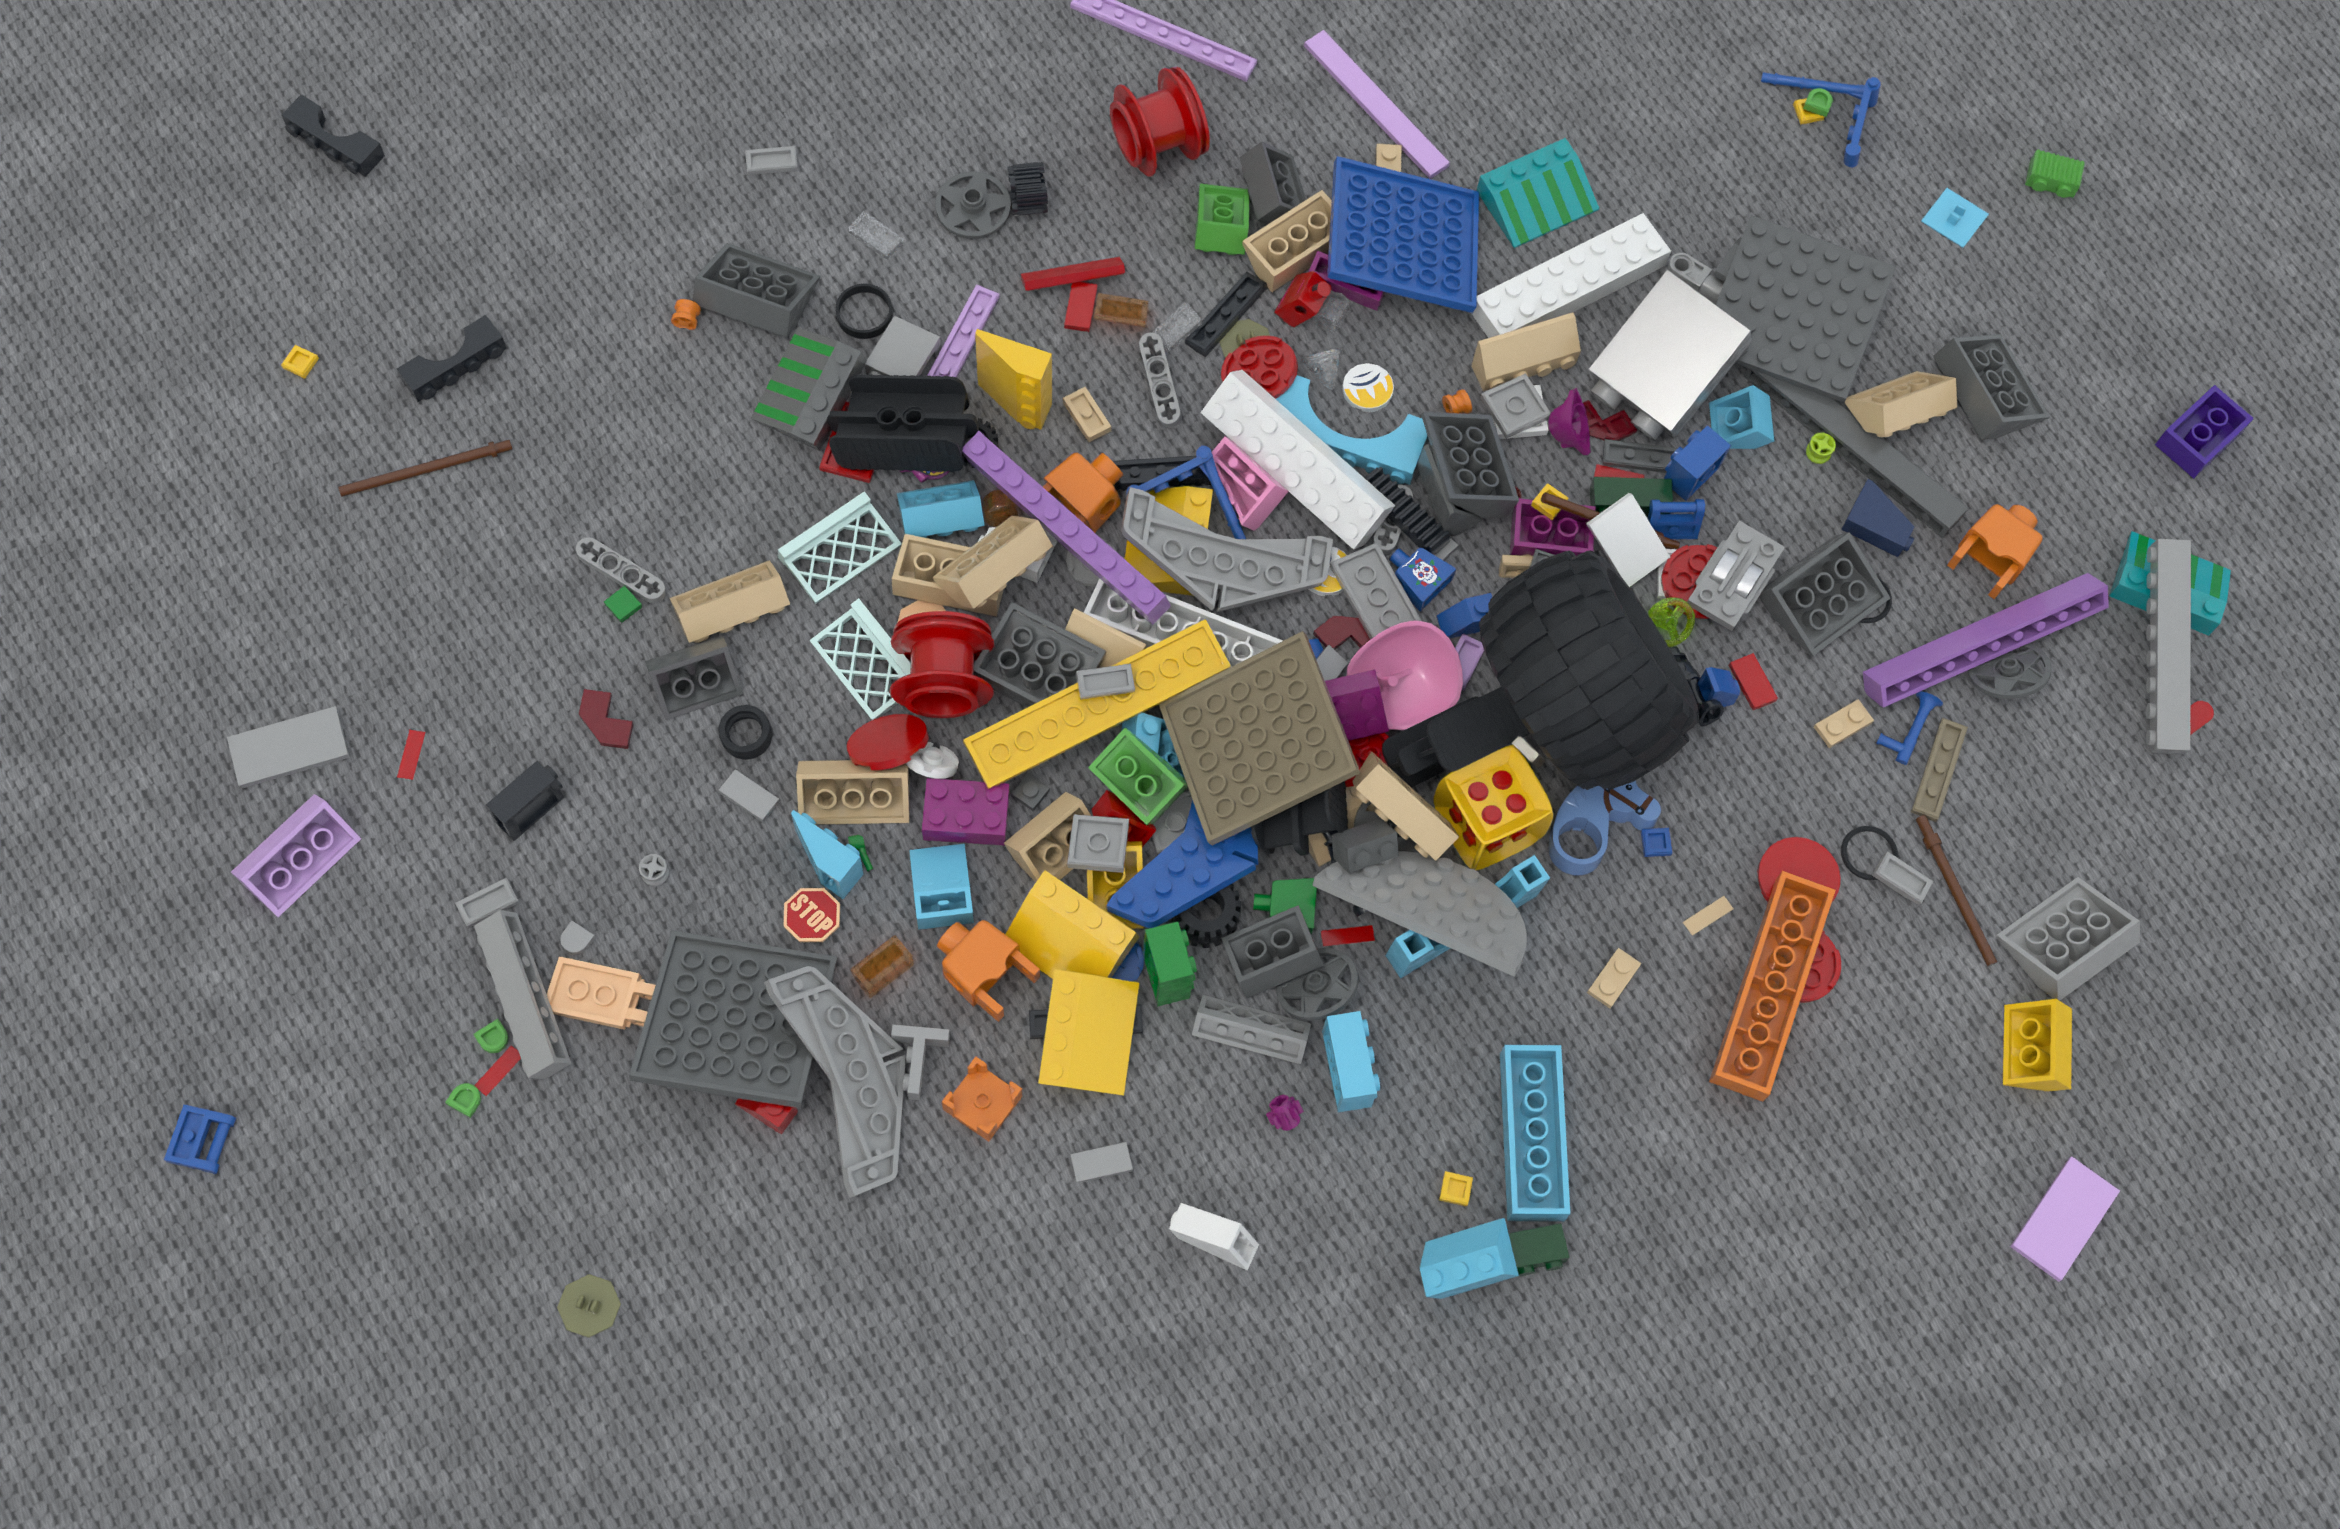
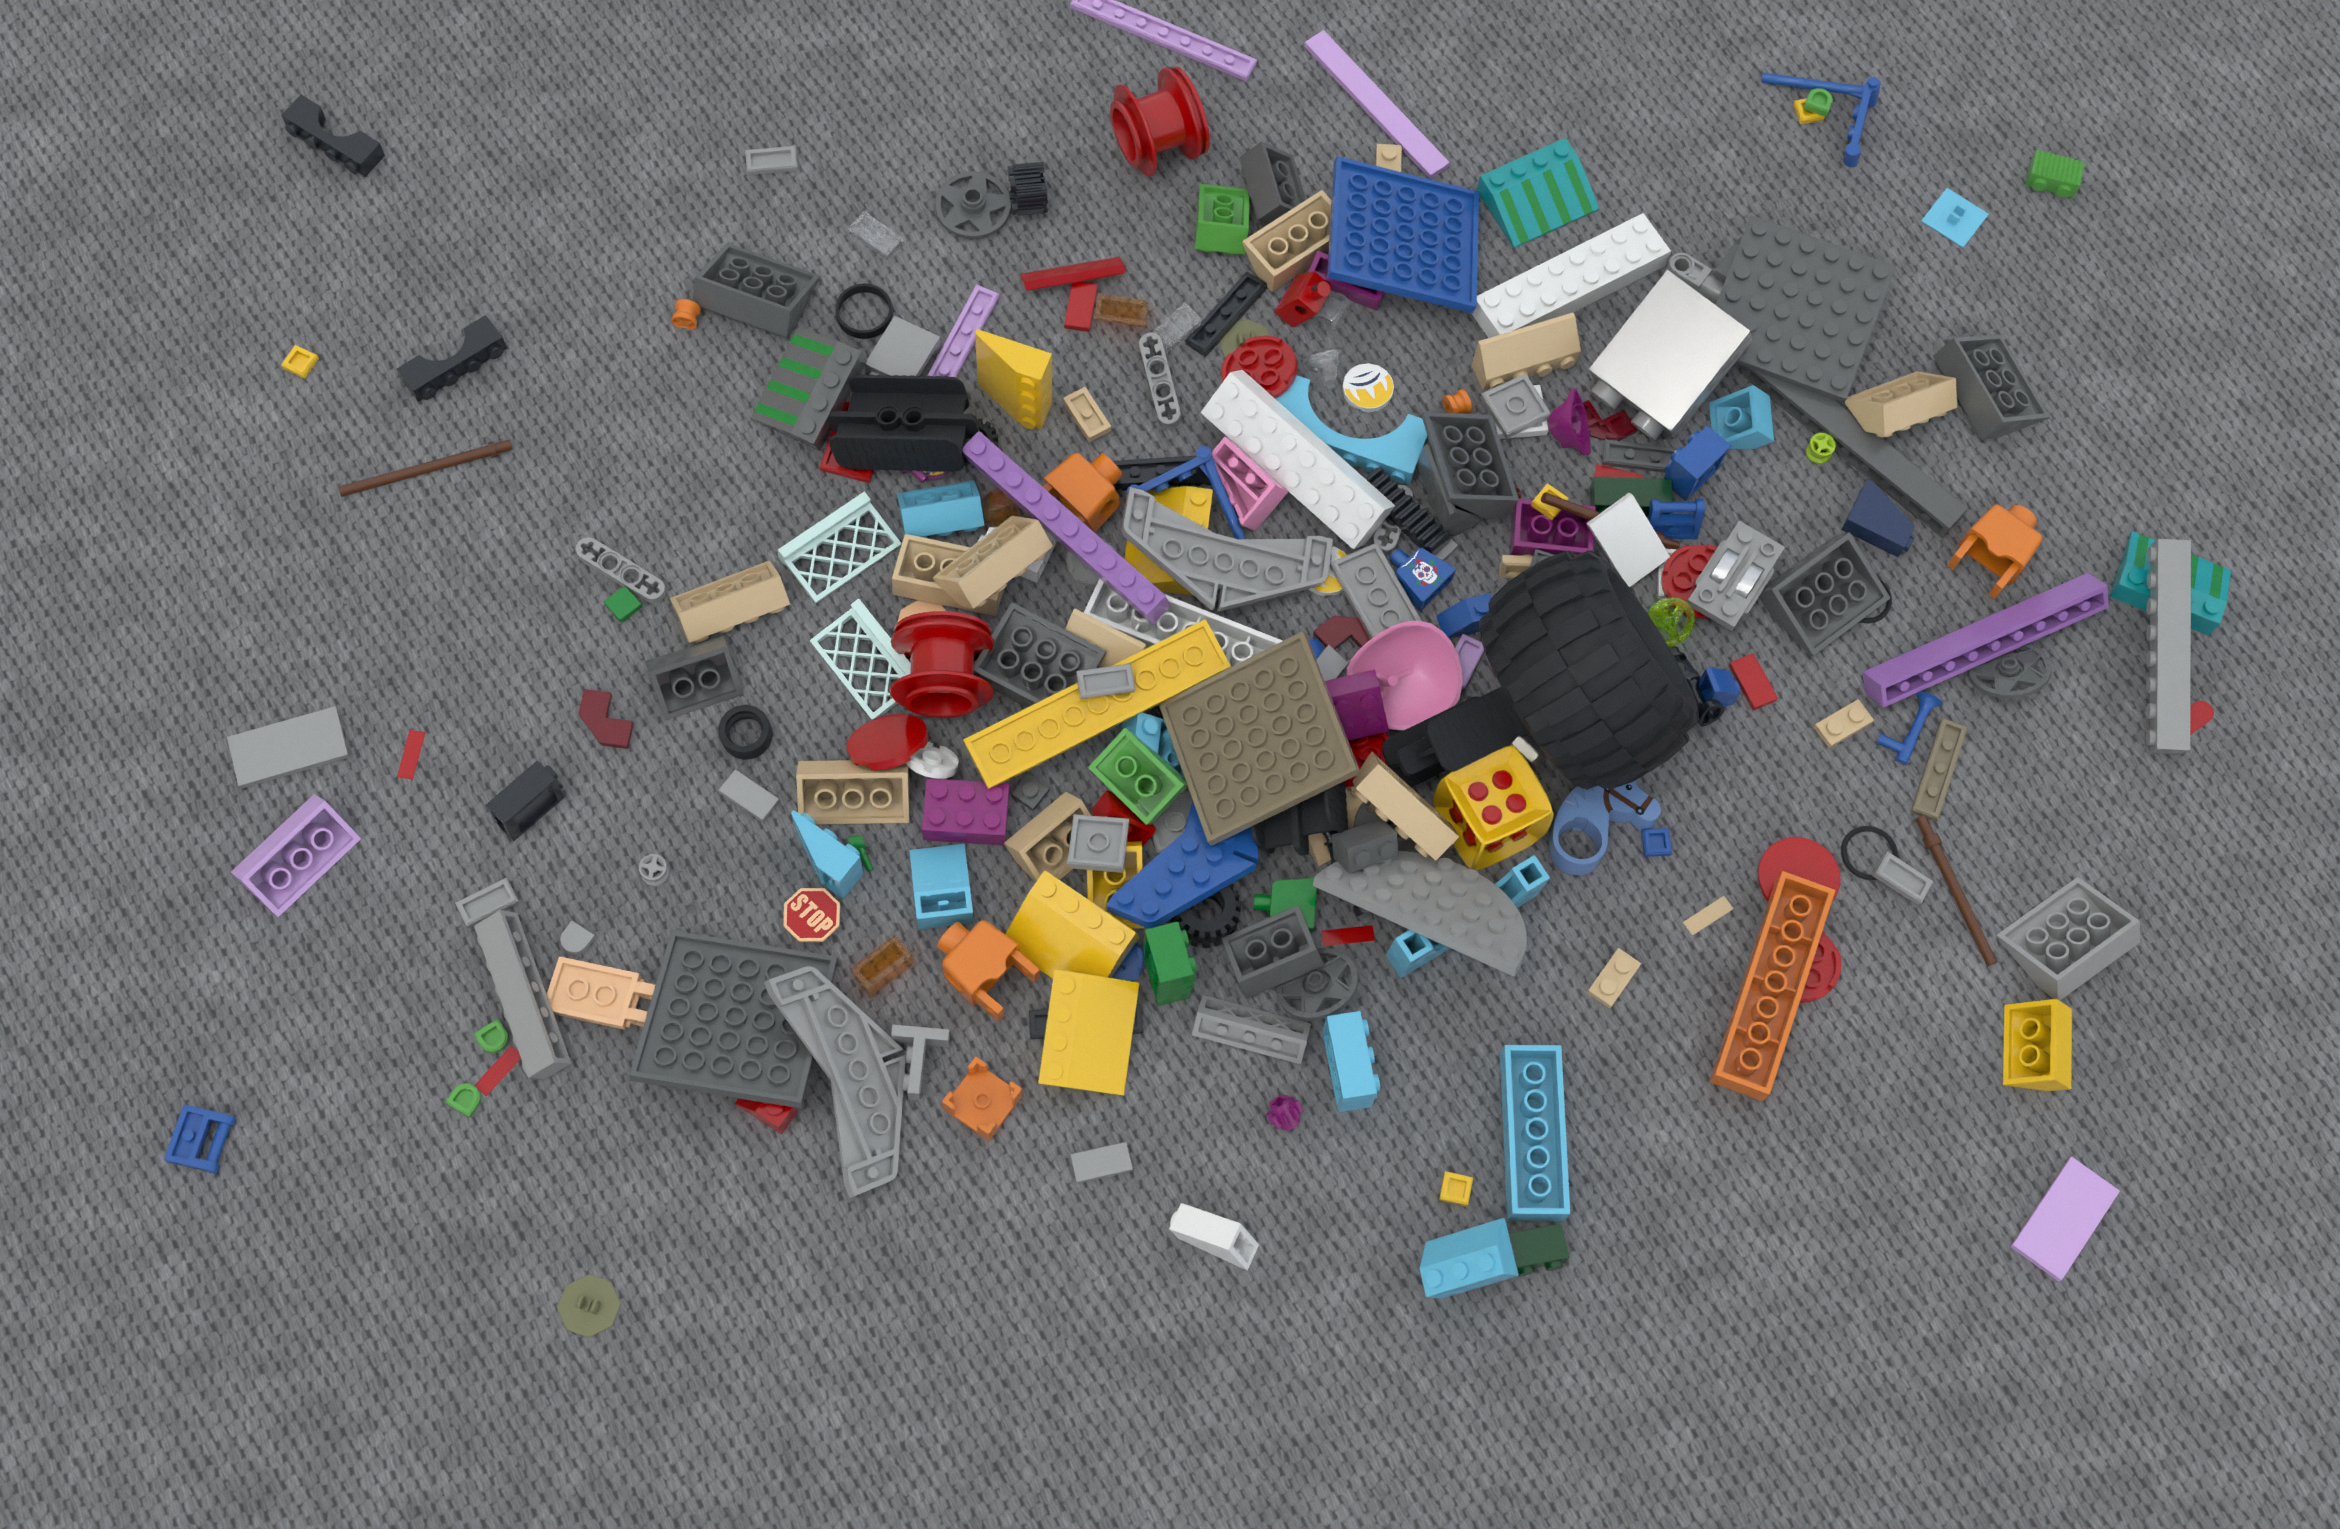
dark purple brick [2155,385,2254,479] -> none

